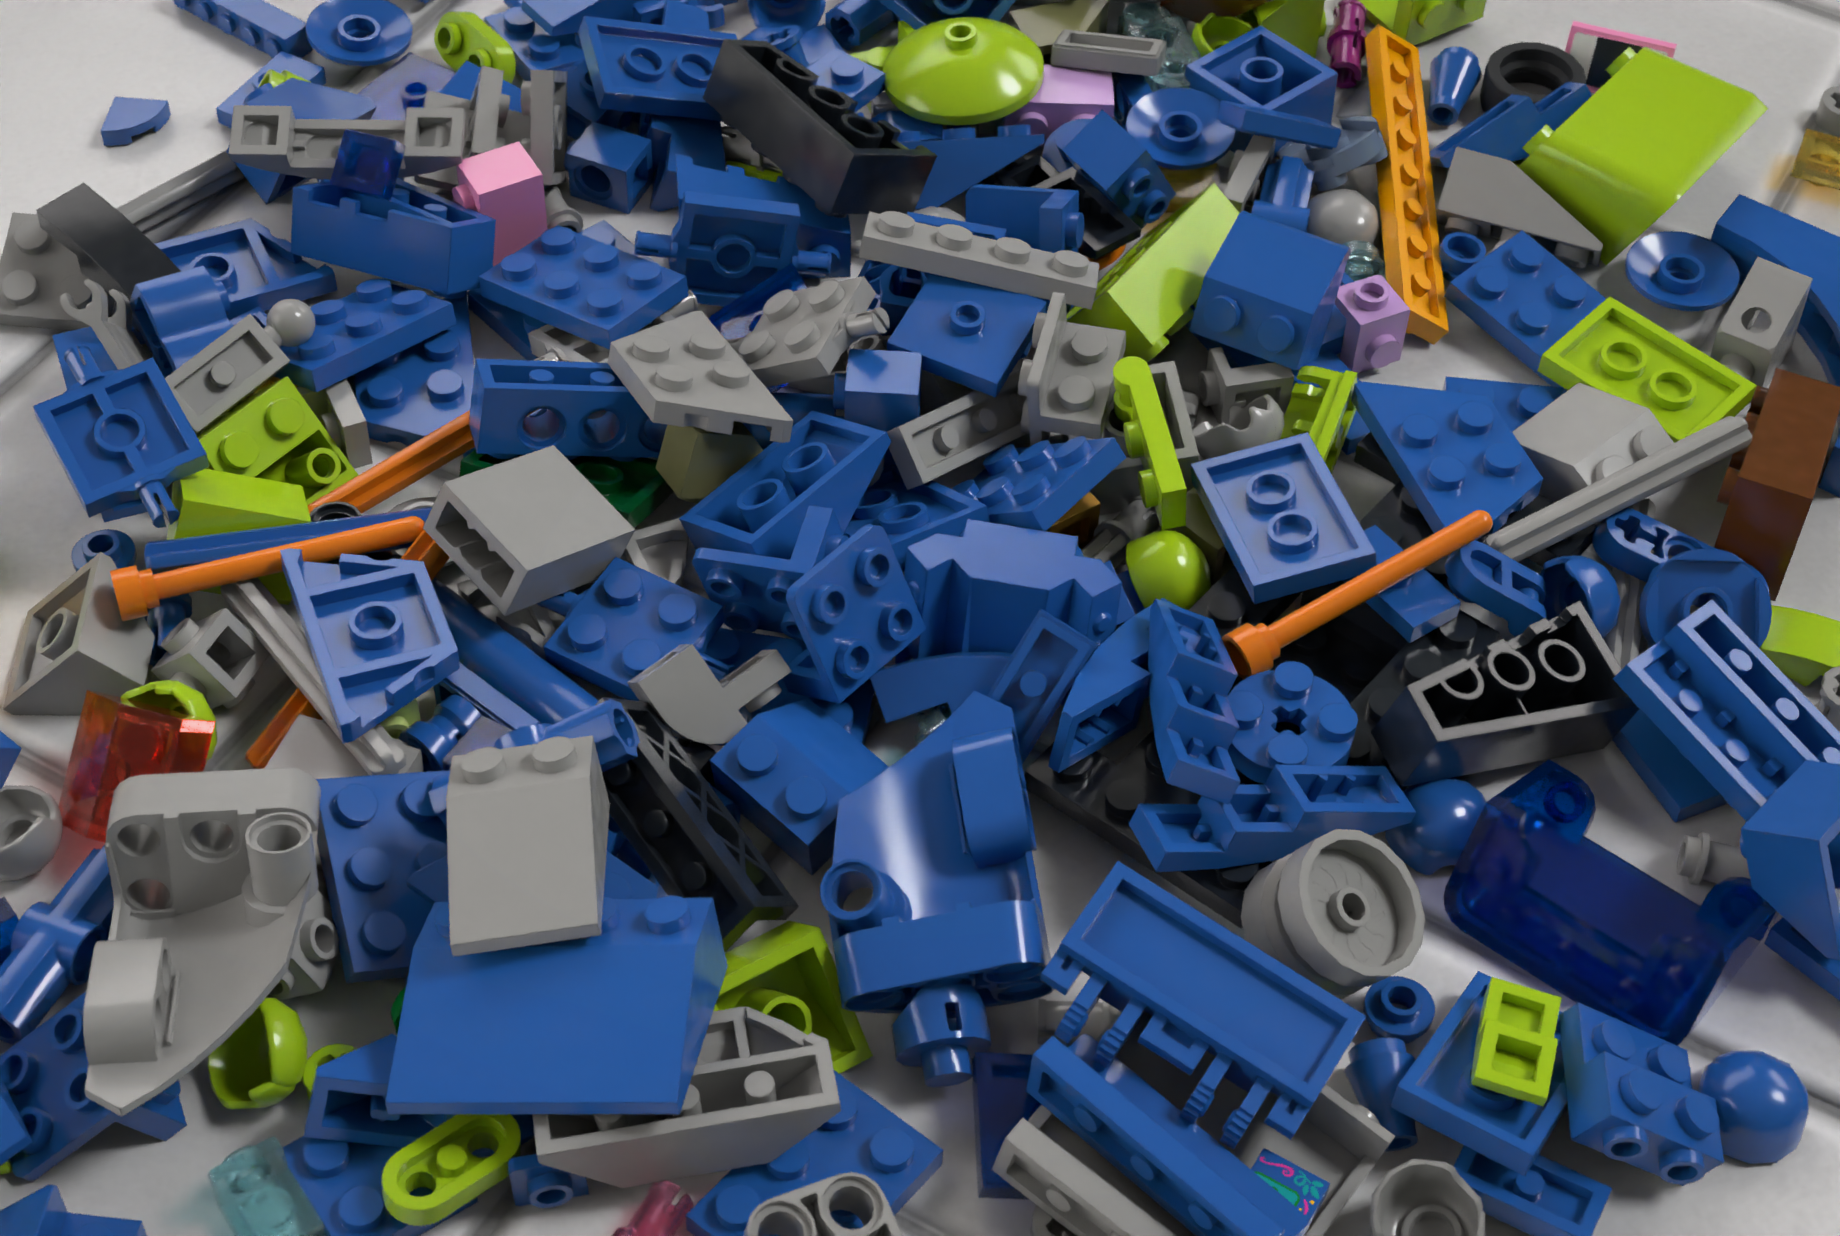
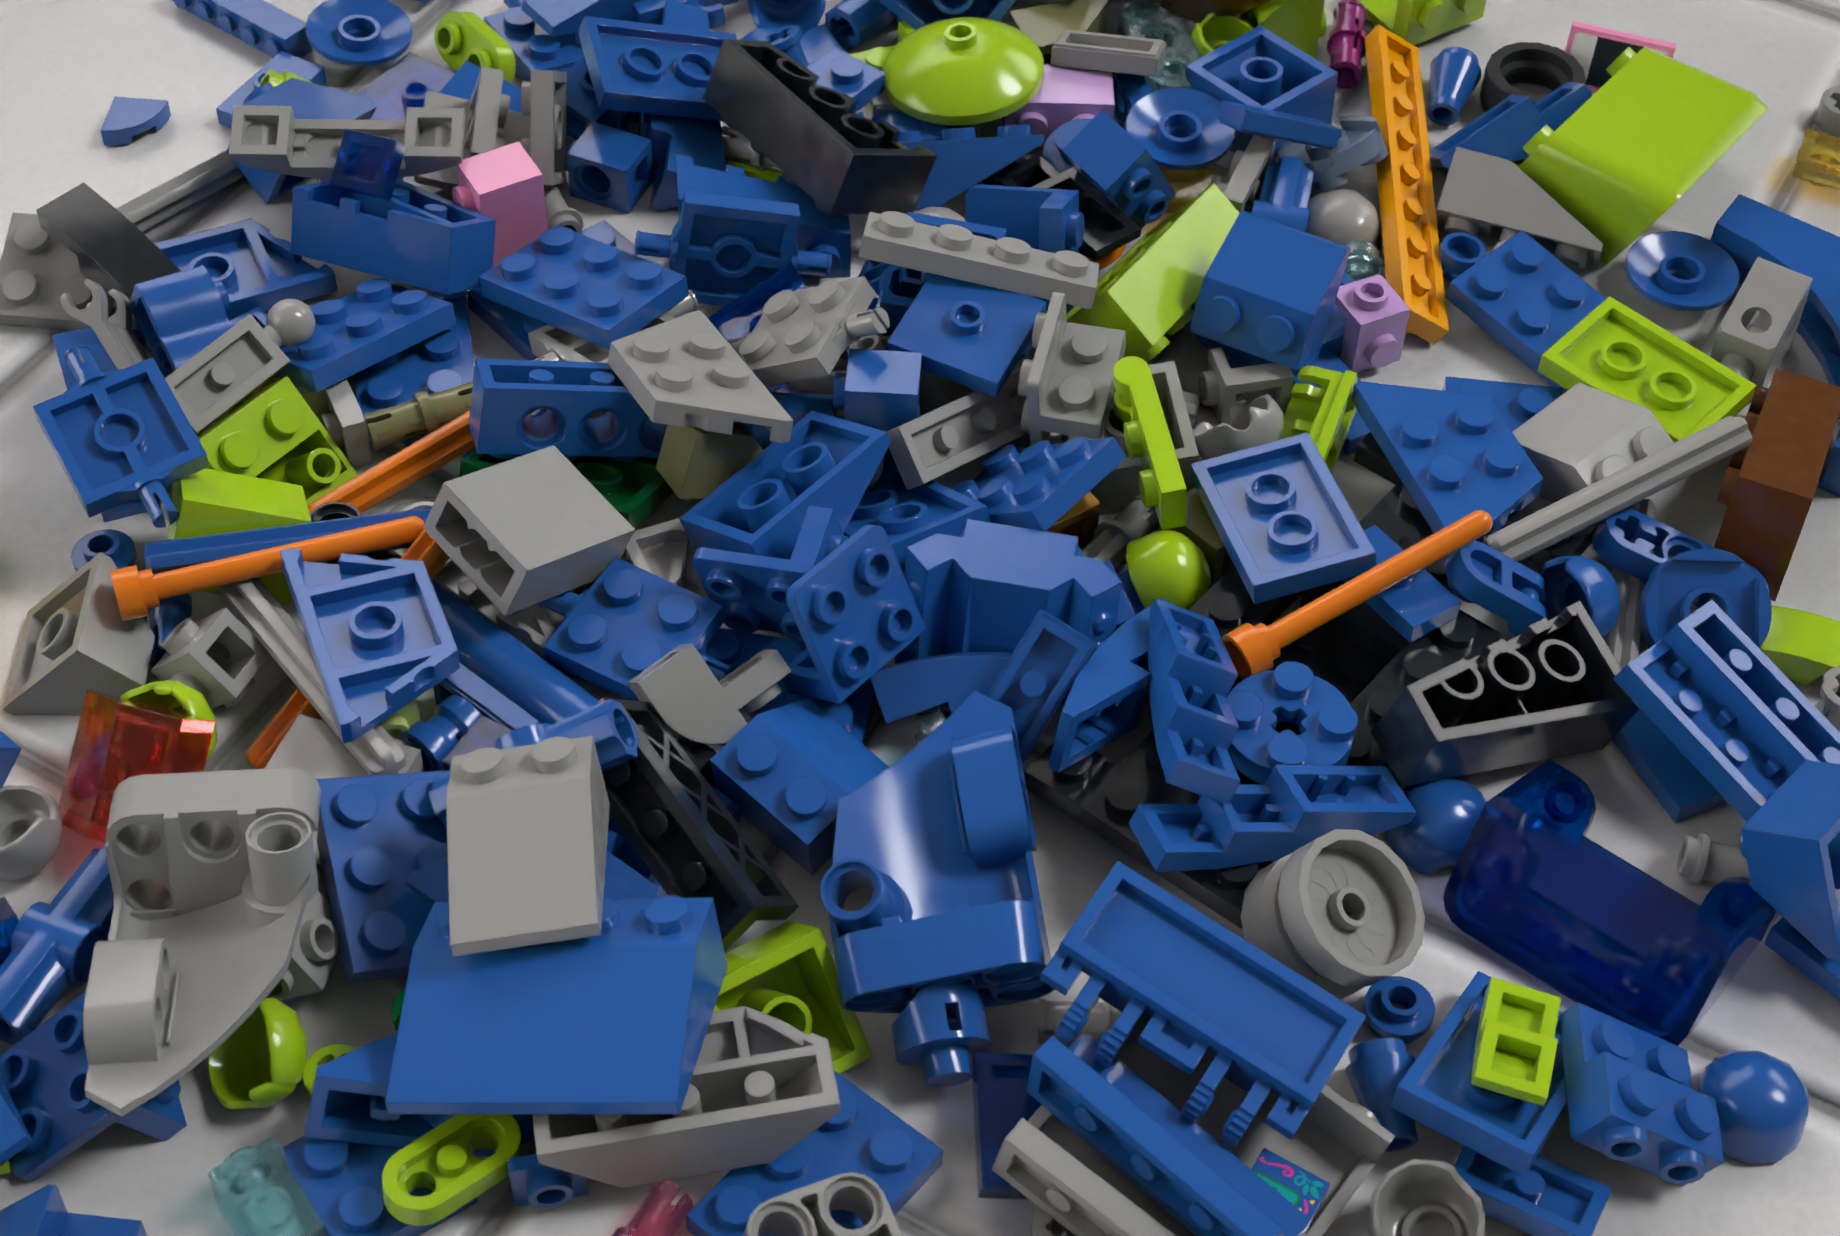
none -> olive pin [363,380,473,451]

